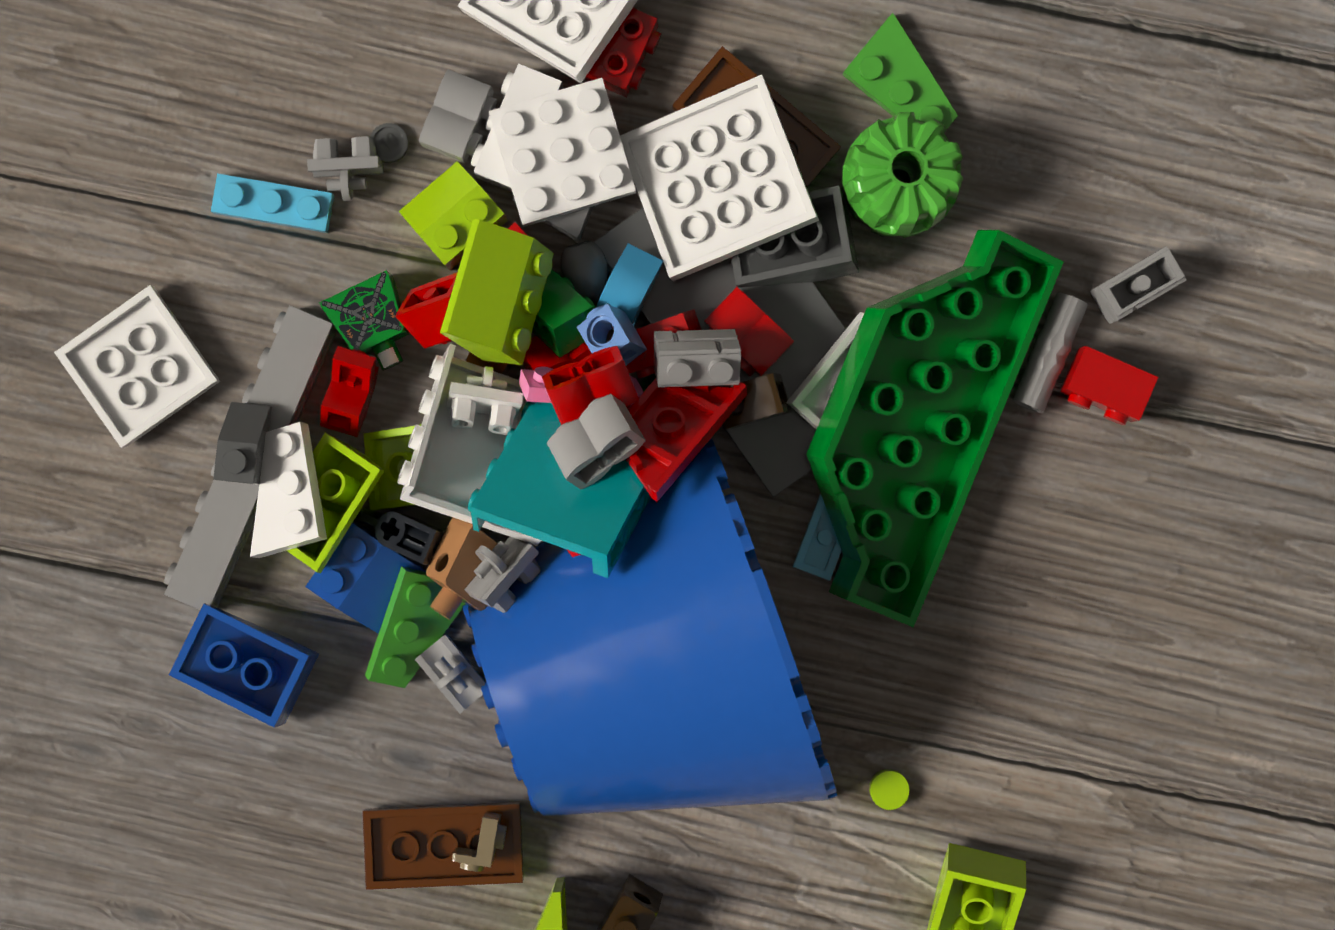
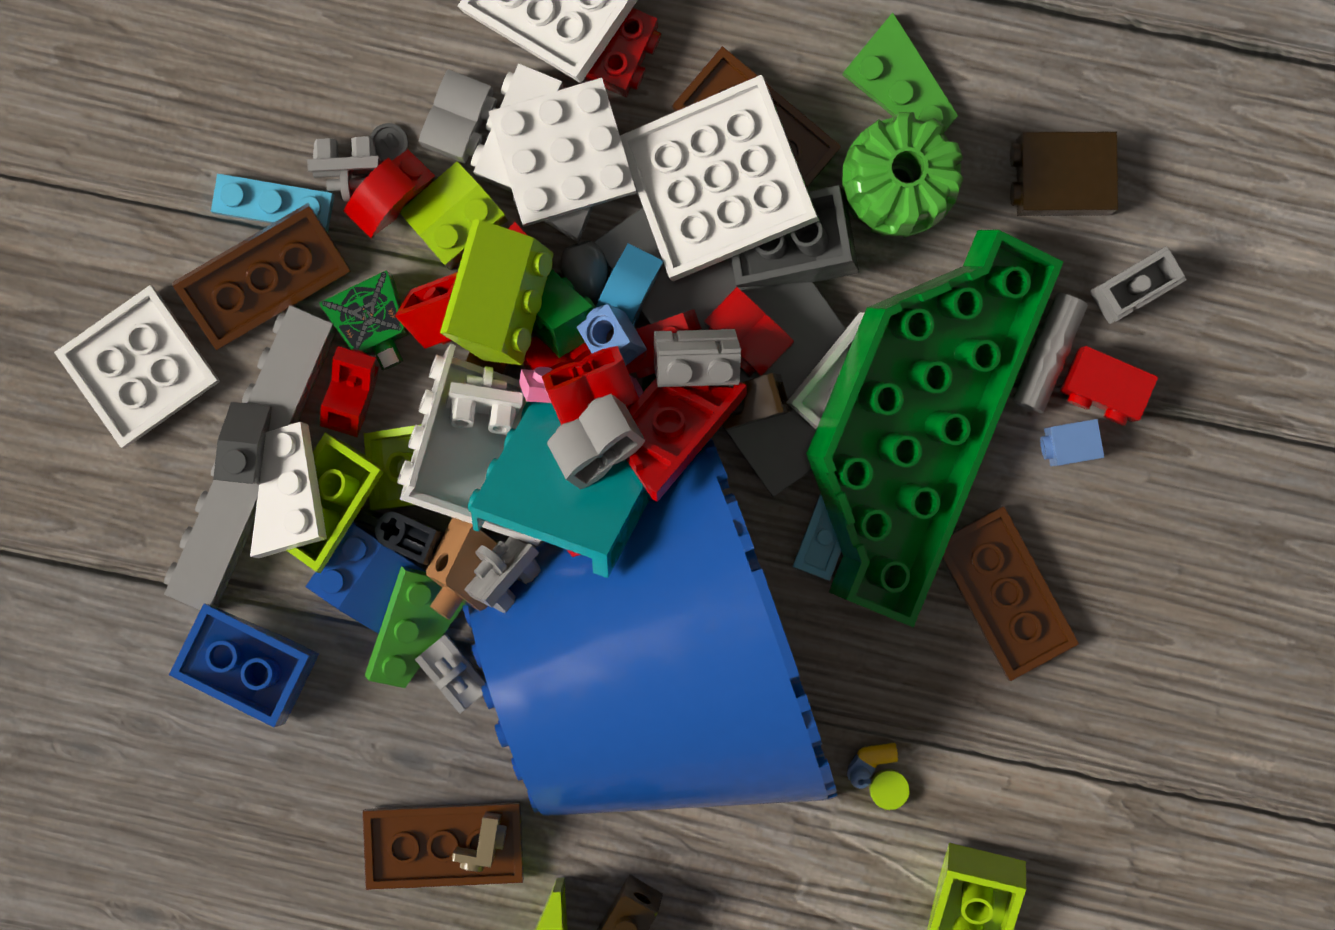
none -> reddish brown plate [173,203,351,350]
none -> red brick [343,149,435,238]
none -> arm [847,743,898,789]
none -> reddish brown plate [942,506,1079,681]
none -> dark brown brick [1010,131,1118,216]
none -> medium blue brick [1040,419,1104,466]

